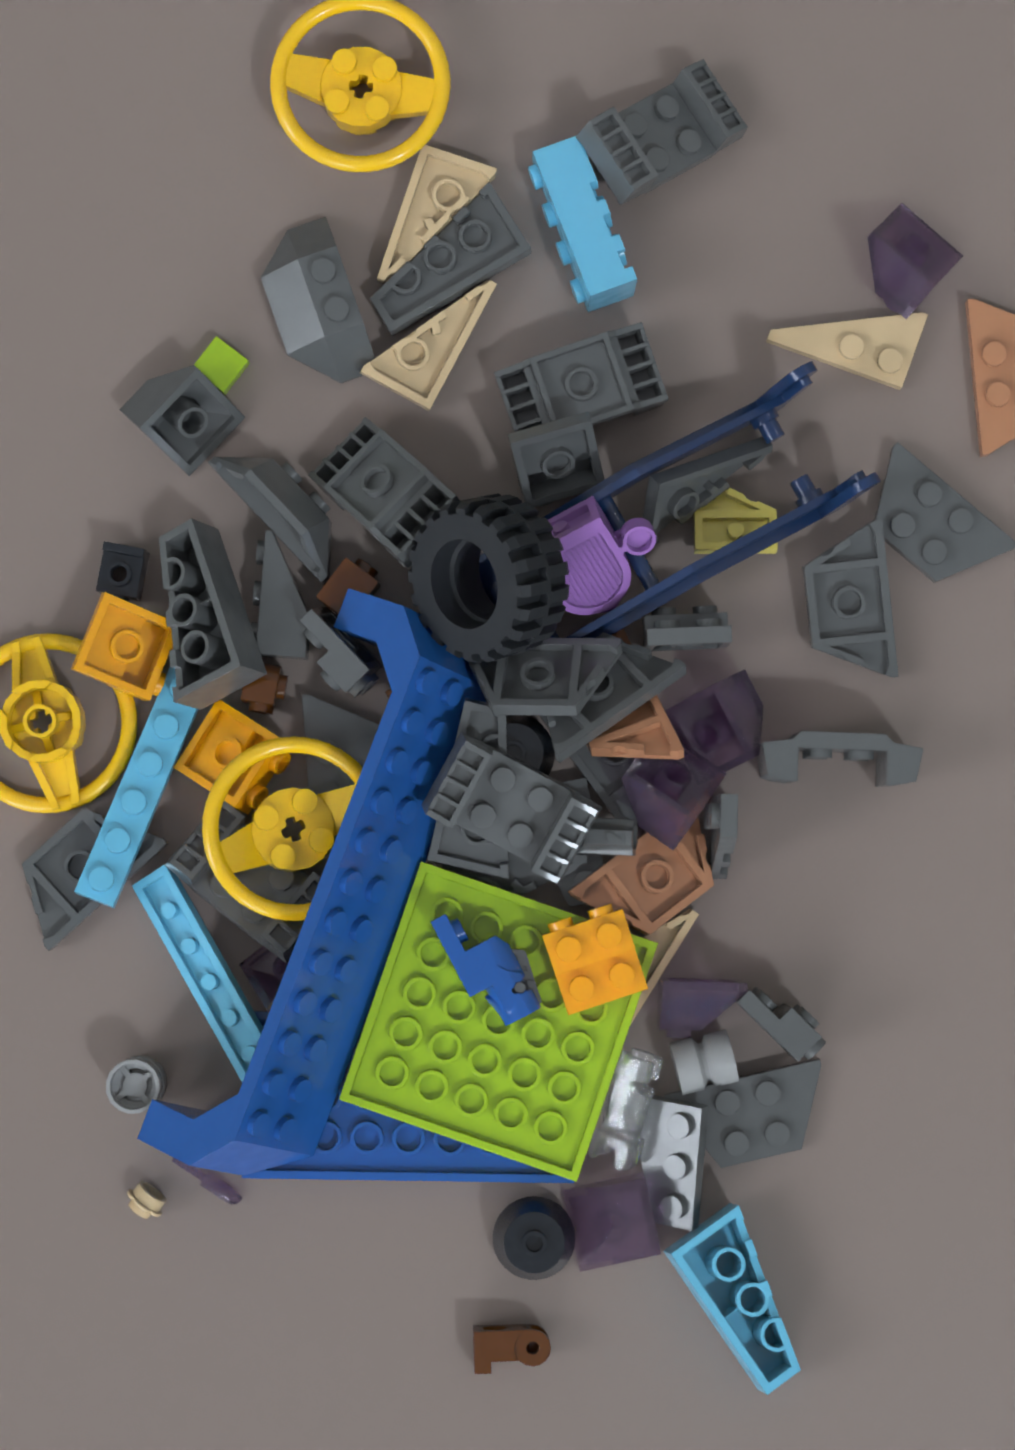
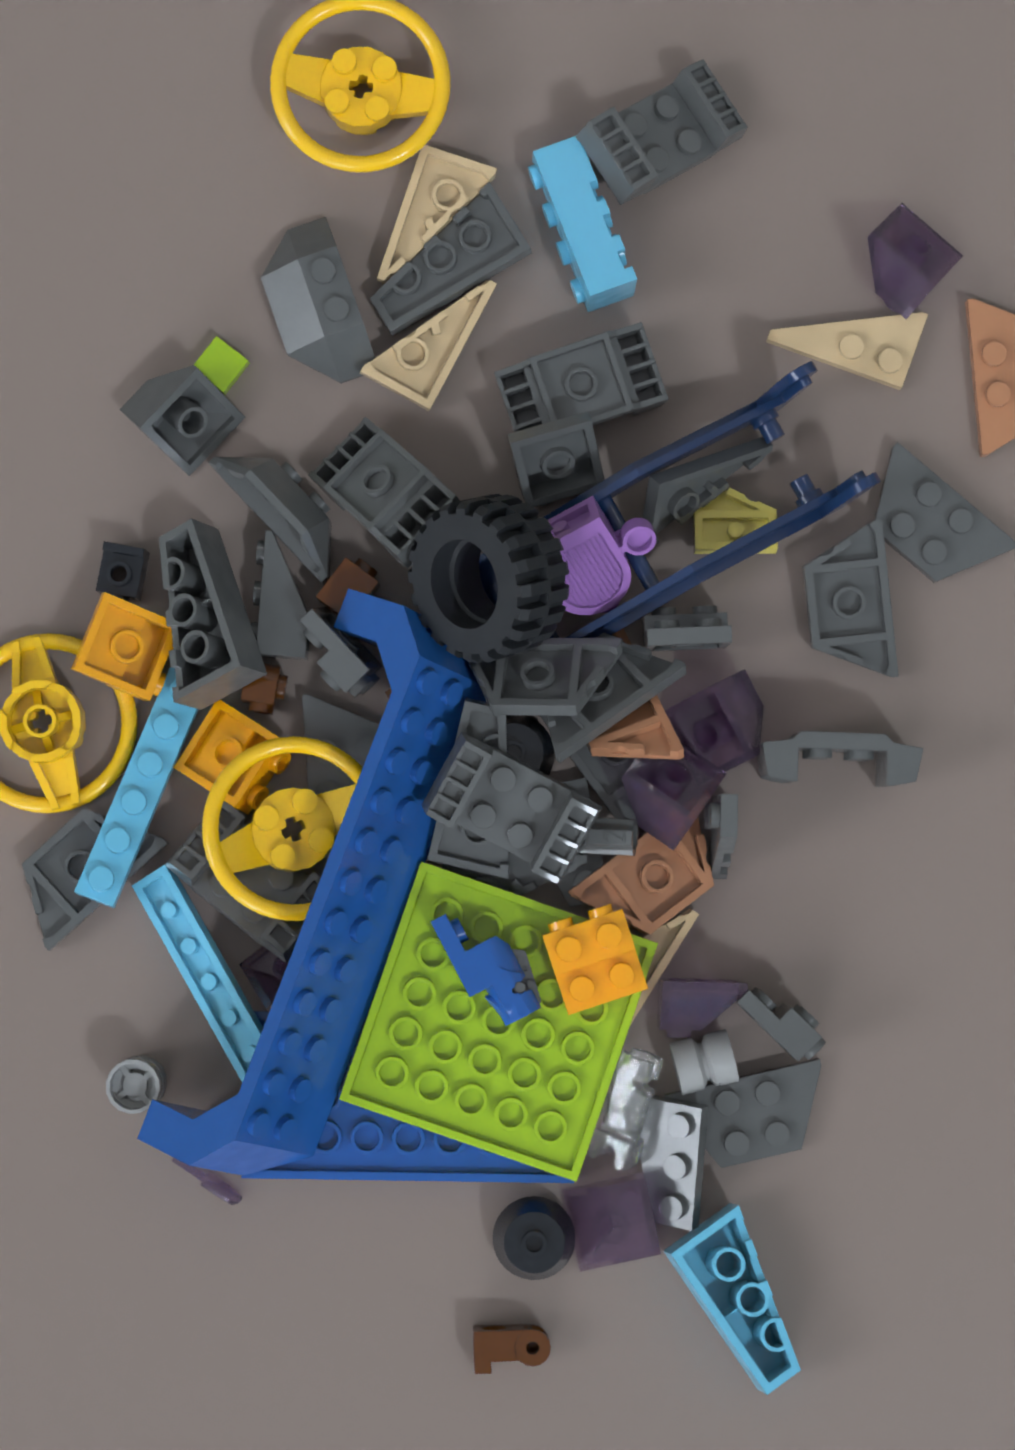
tan plate [127,1181,167,1219] -> none

